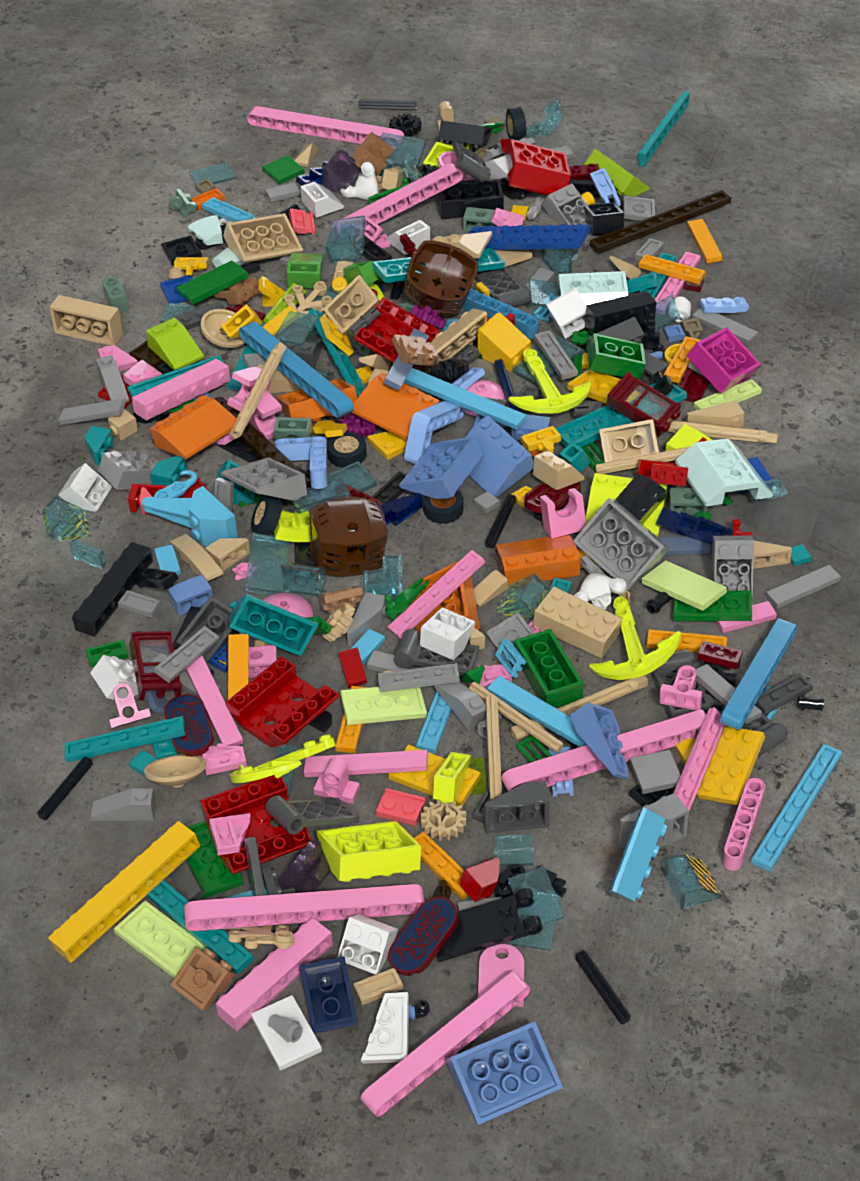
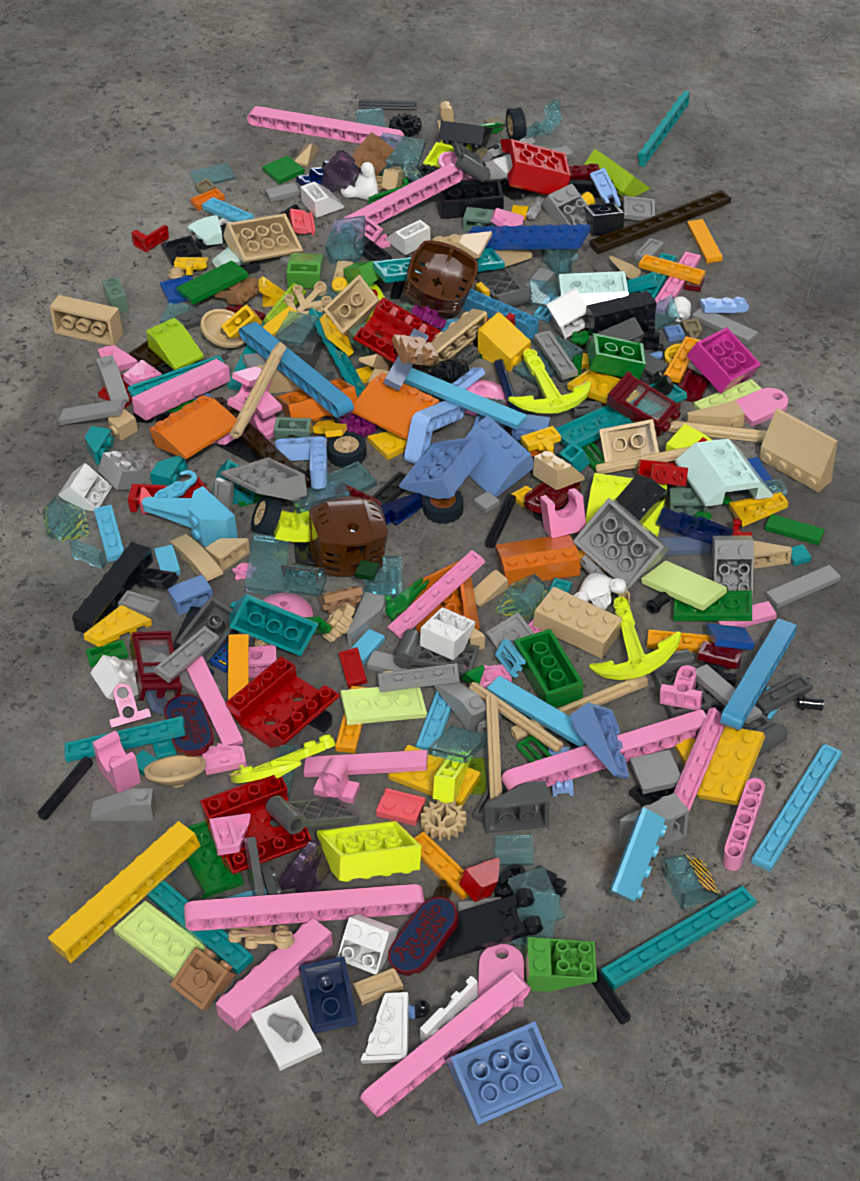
sand green hips [169,189,197,217] -> none
dark grey axle [350,307,381,335] -> none
dark red axle [400,234,417,256] -> none
none -> yellow wing [84,605,152,647]
none -> bright pink piece [92,731,141,793]
none -> medium azure tile [94,505,124,562]
none -> red bracket [131,225,169,253]
none -> clear light blue piece [355,108,386,128]
none -> dark green tile [355,560,379,581]
none -> white wing [420,976,478,1043]
none -> clear light blue tile [428,726,487,763]
none -> bright green slope [524,937,597,992]
none -> teal plate [601,886,757,990]
none -> blue tile [706,623,755,650]
none -> yellow wing [729,492,788,527]
none -> bright pink tile [734,388,788,427]
none -> tan slope [760,408,838,493]
none -> green tile [765,514,825,546]

